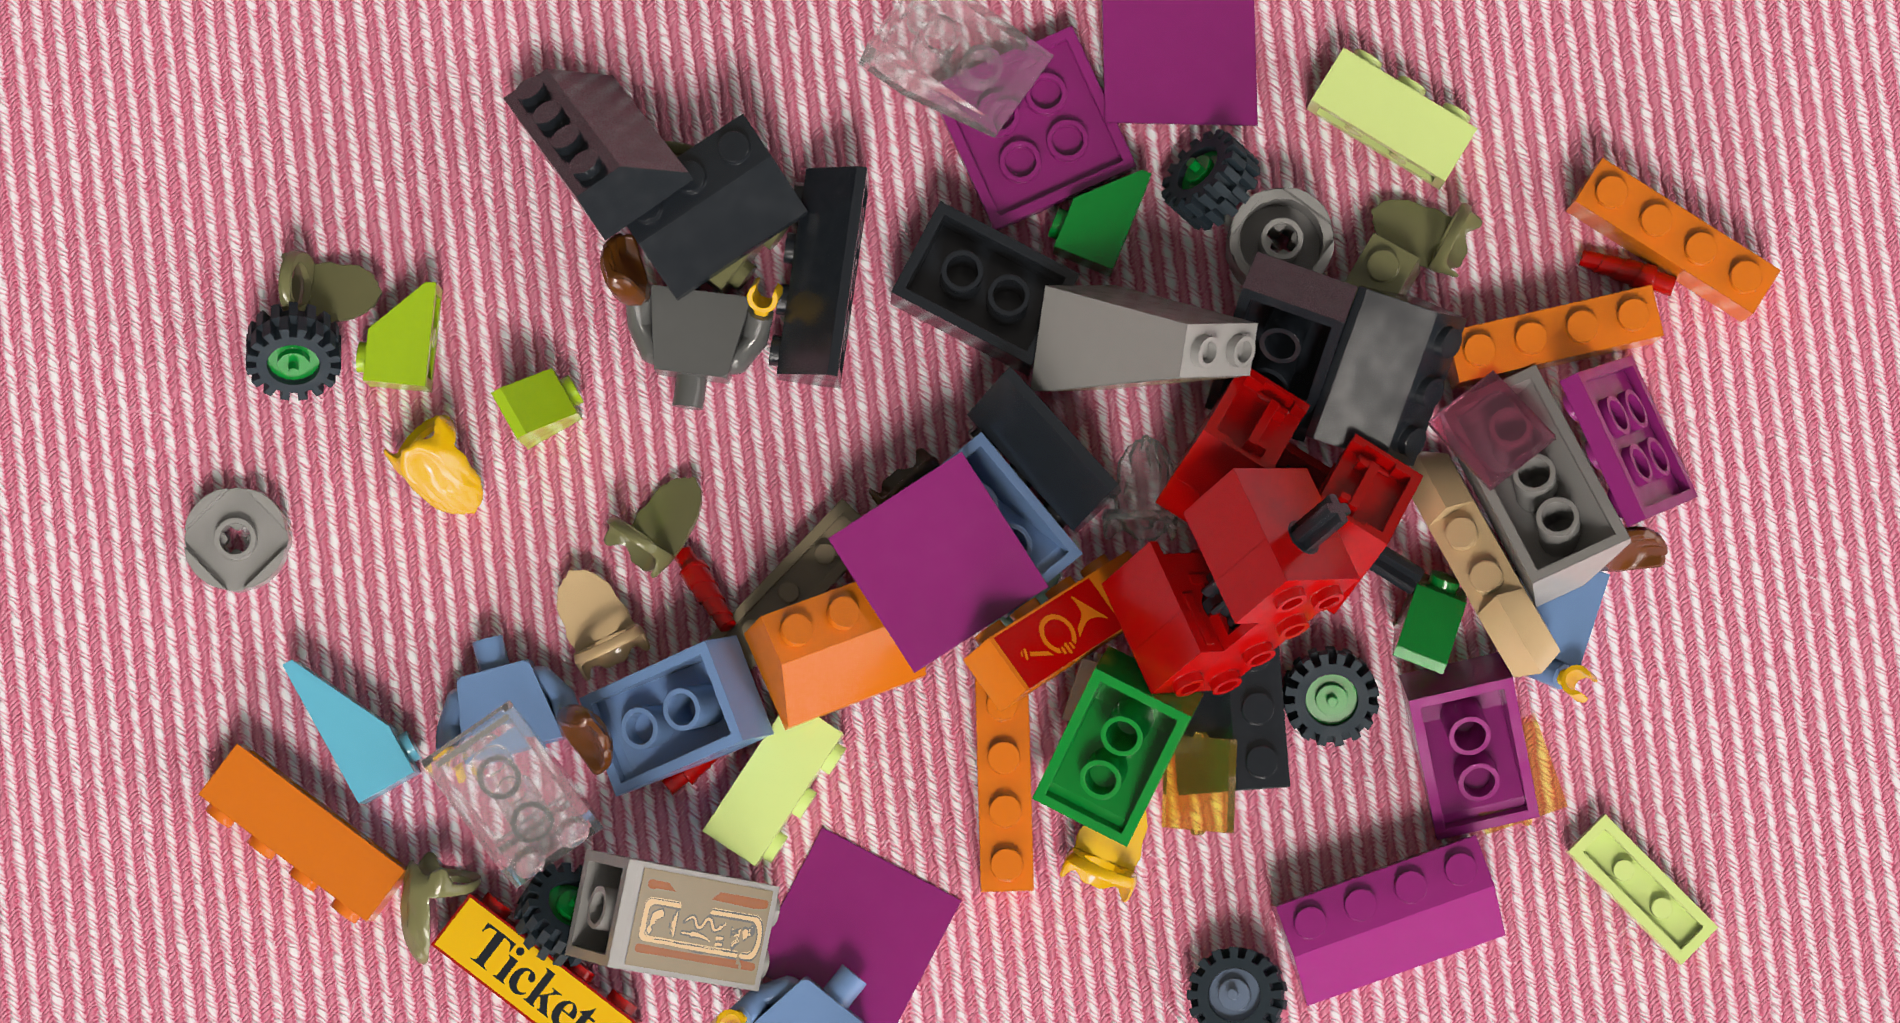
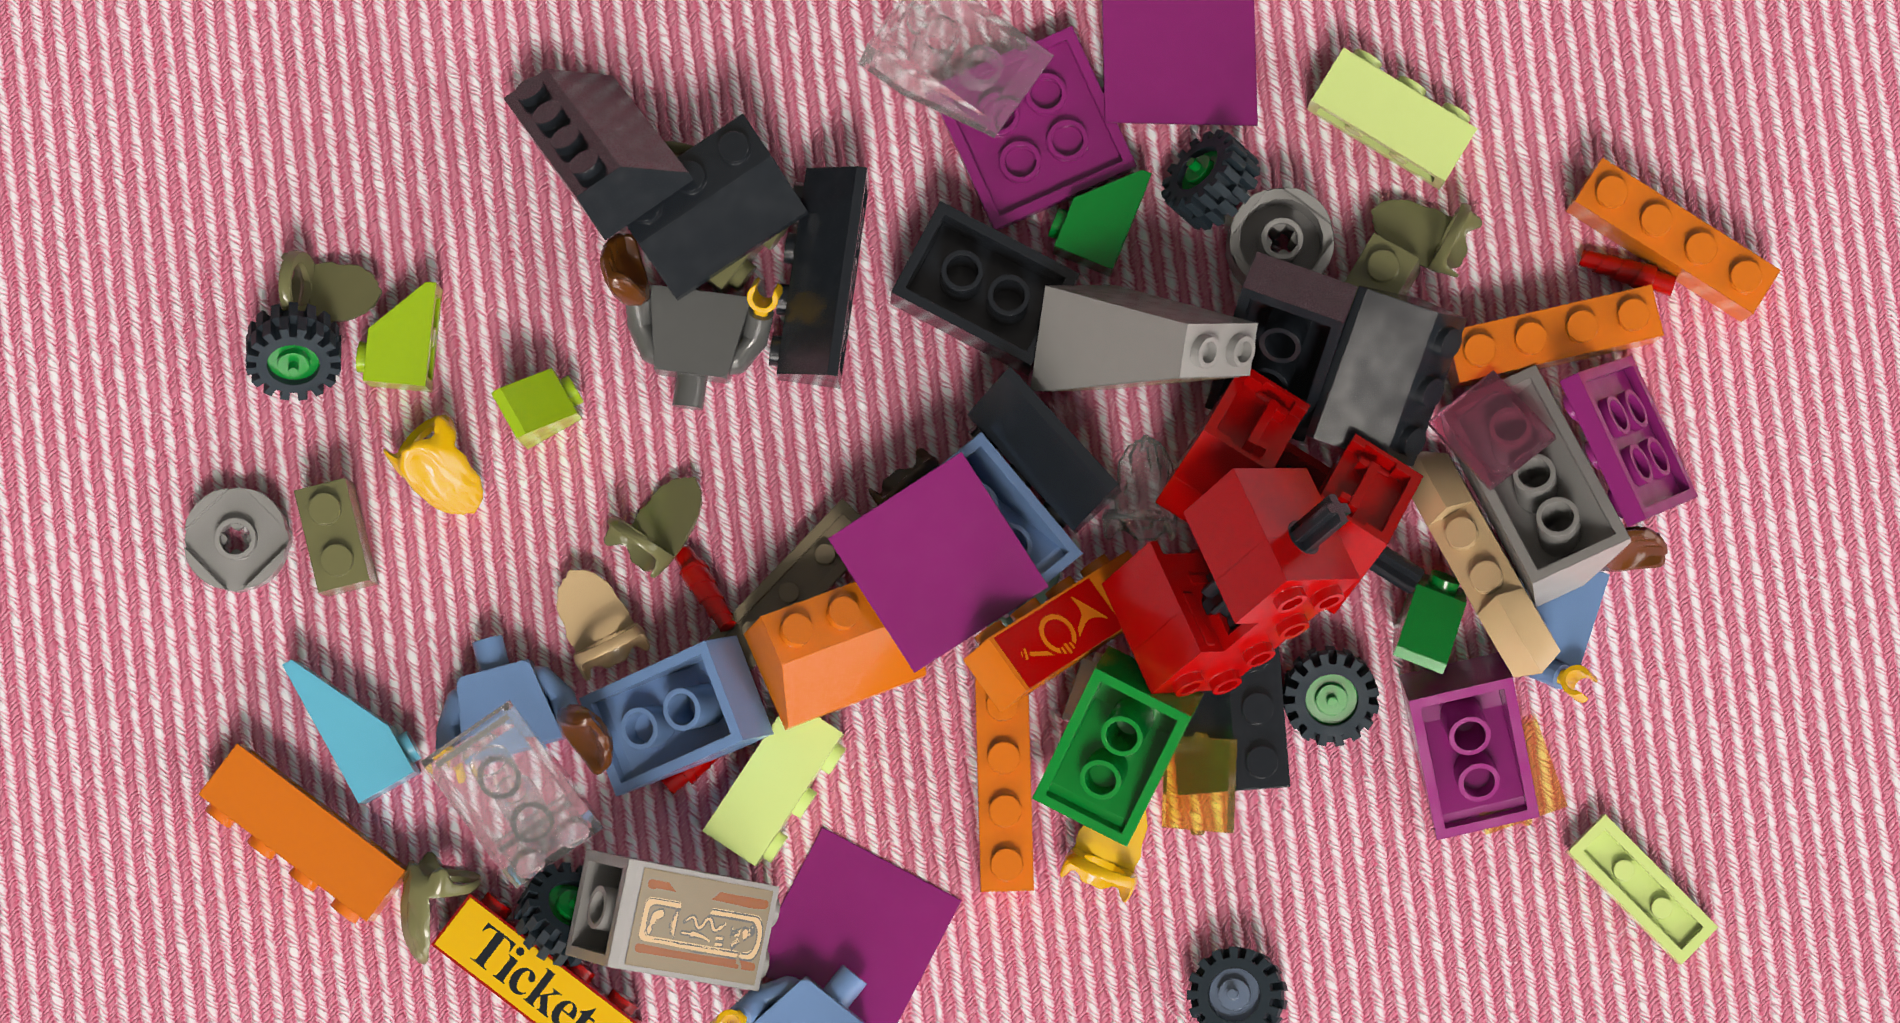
magenta slope [1271,835,1505,1006] -> none
none -> olive brick [294,478,379,597]

